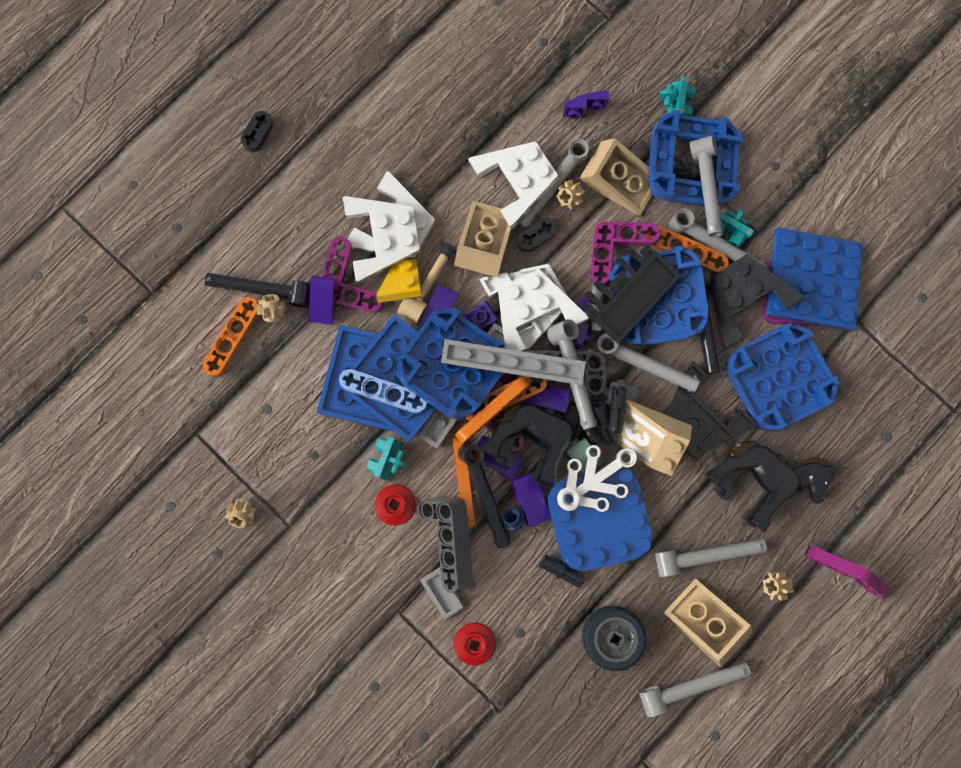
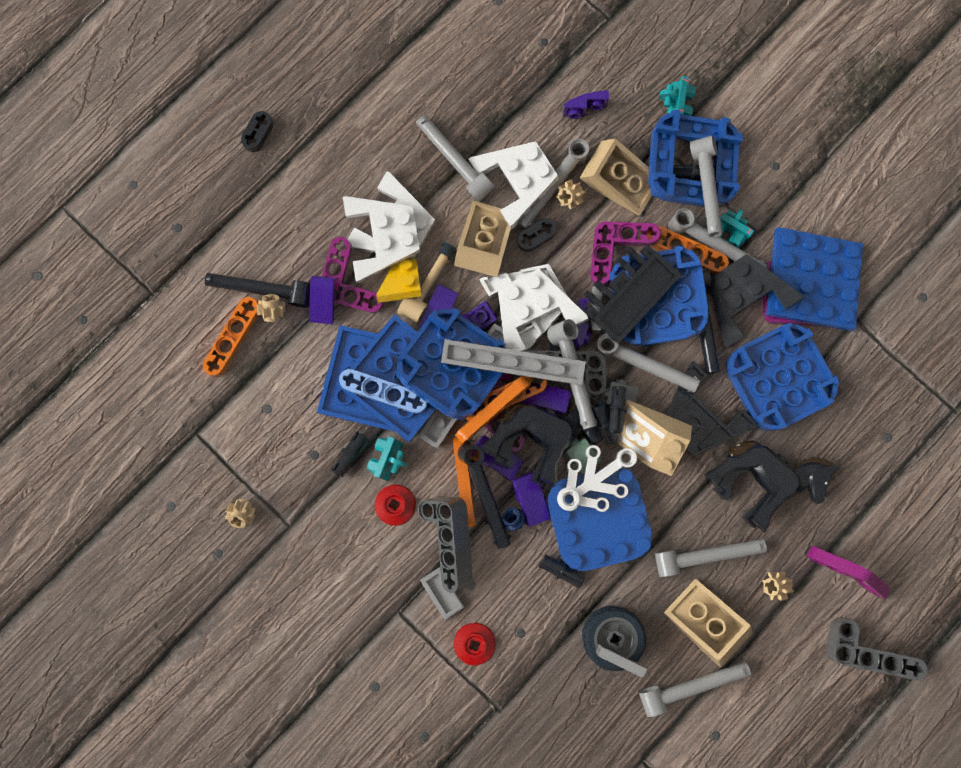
none -> black pin [331,431,368,478]
none -> light grey piece [416,115,495,202]
none -> light grey tile [596,644,647,677]
none -> dark grey beam [826,617,928,680]

